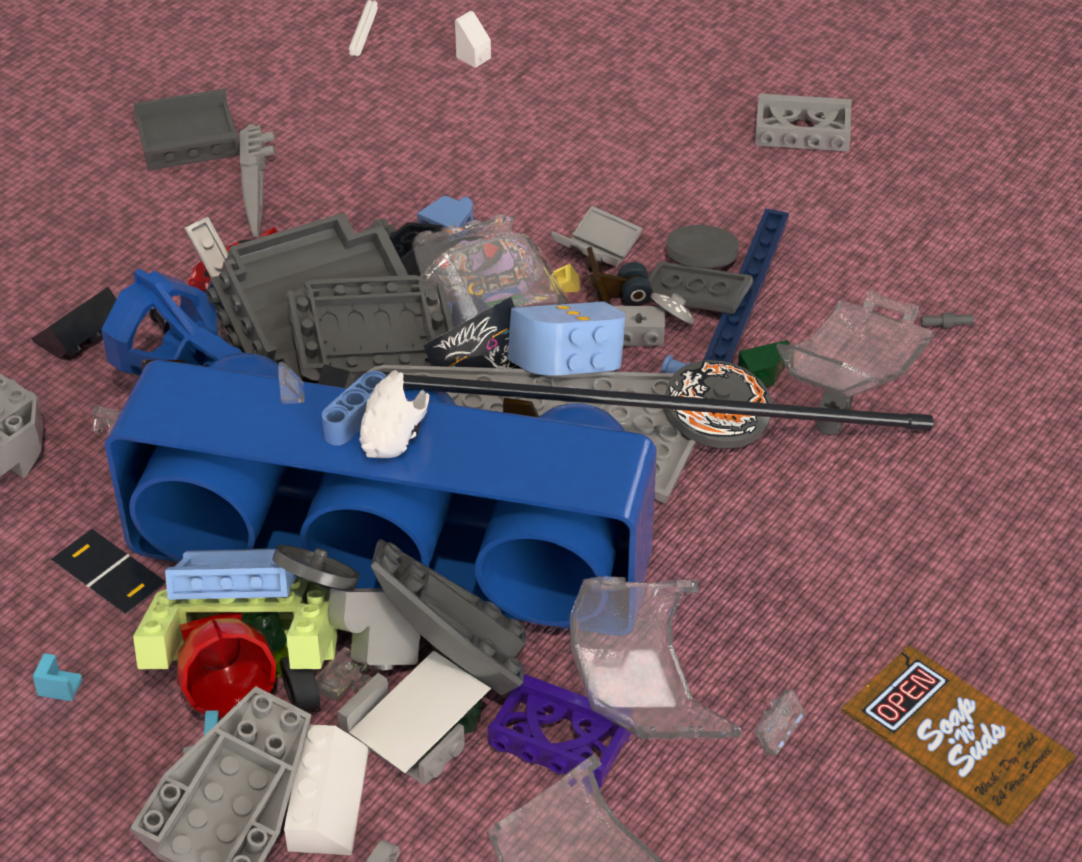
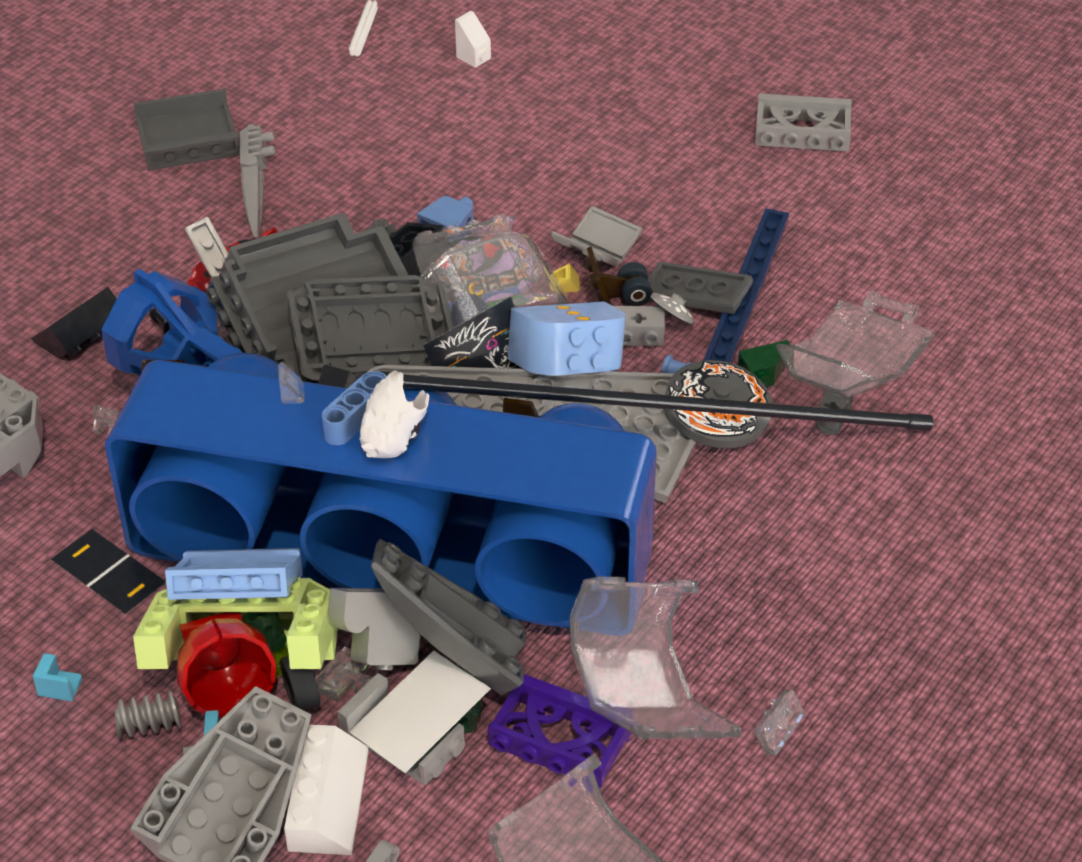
dark grey piece [272,545,360,590] -> none
dark grey piece [666,225,739,268] -> none
clear yellow piece [842,645,1076,827] -> none
dark grey bar [920,312,974,328] -> none
none -> light grey piece [115,691,182,739]

